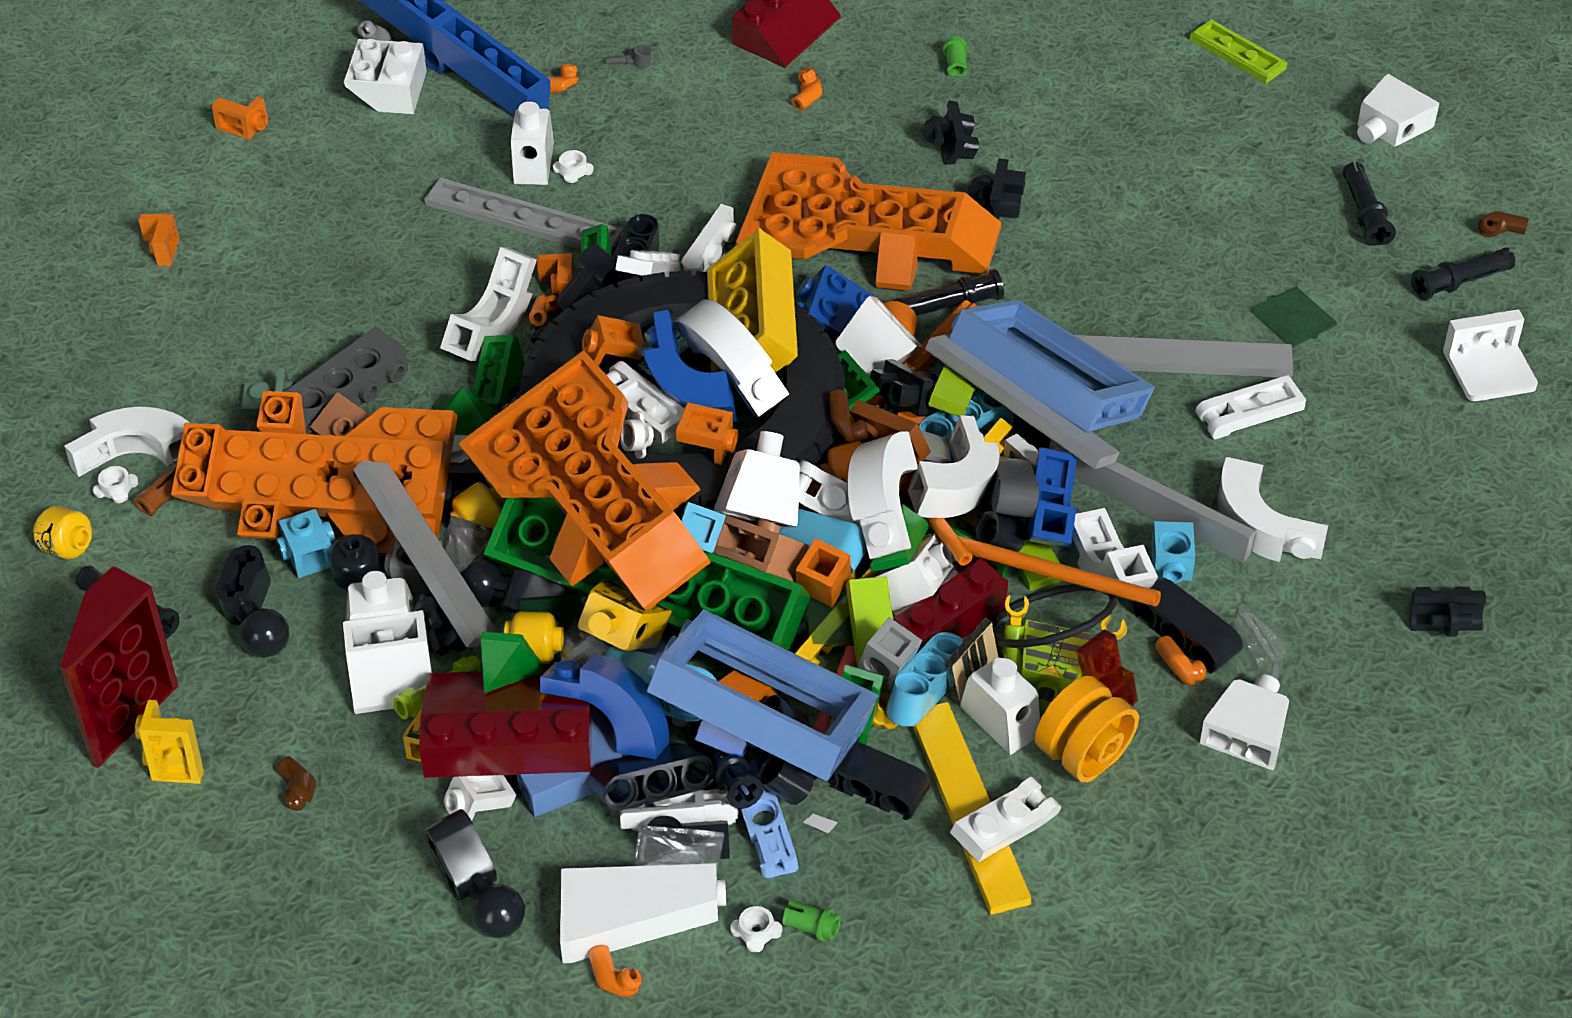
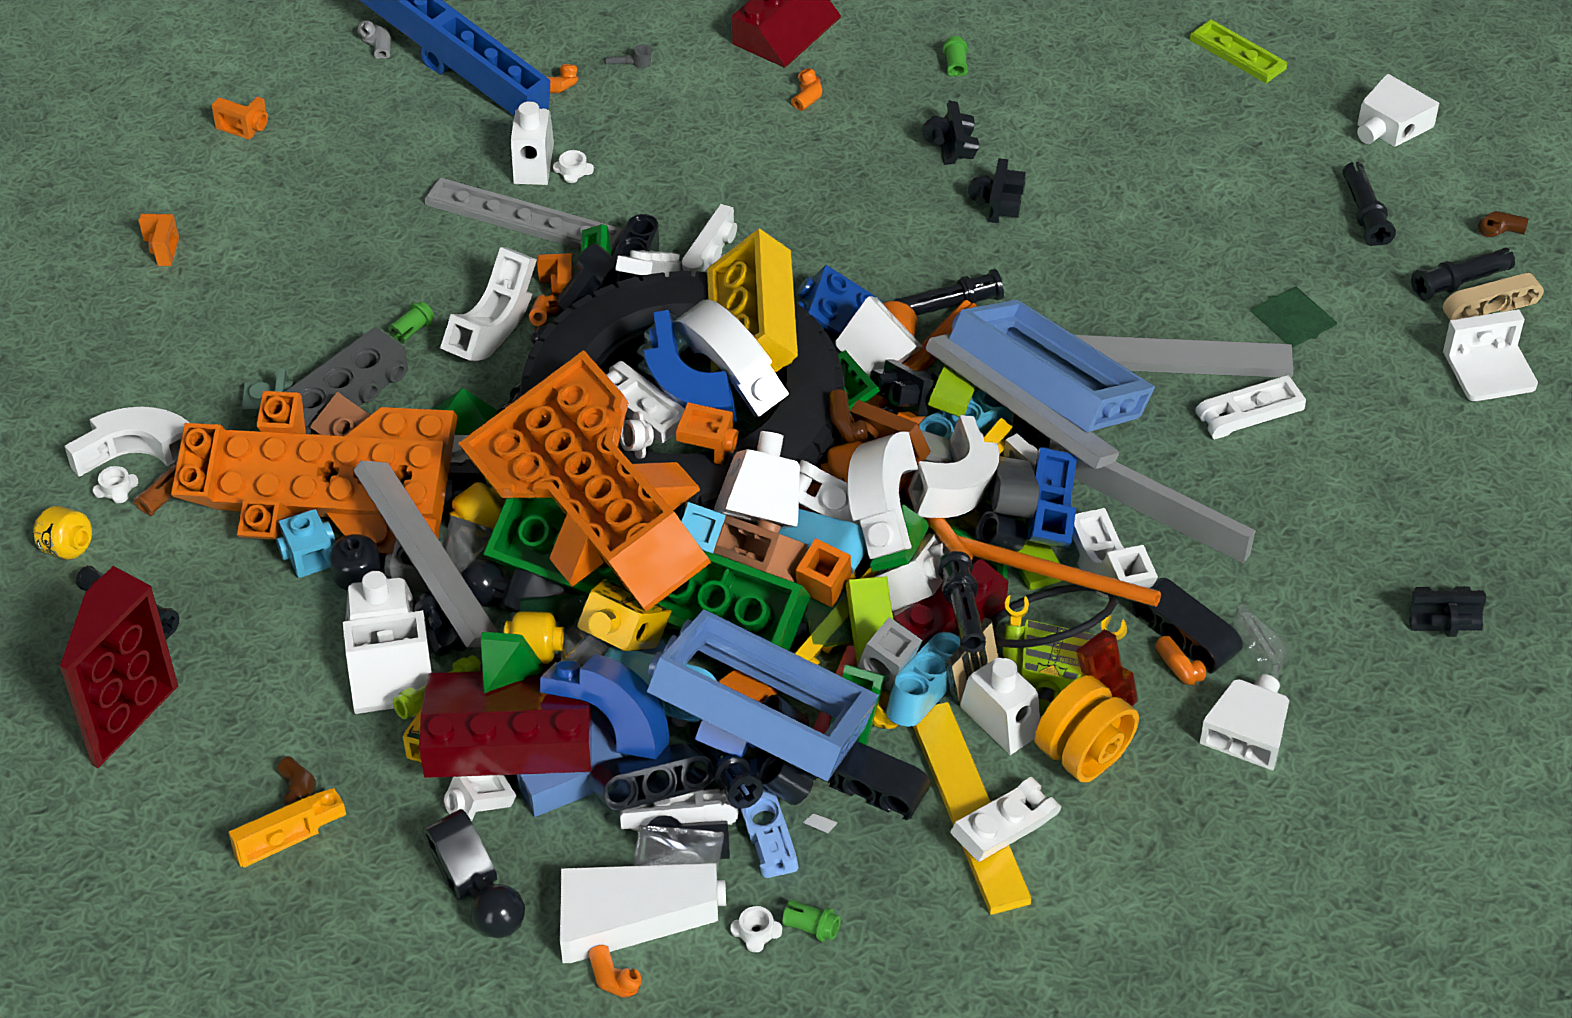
yellow bracket [135,700,204,784] -> none
black beam [216,545,290,658] -> none
white slope [344,39,427,114] -> none
green slope [472,335,525,406] -> none
orange bracket [582,315,646,366] -> none
orange piece [736,152,1001,291] -> none
medium azure brick [1151,521,1196,583] -> none
white arch [1218,457,1328,562] -> none
none -> light orange hinge [228,788,346,868]
none -> bright green pin [388,301,434,344]
none -> black pin [937,551,986,653]
none -> tan beam [1443,273,1544,320]

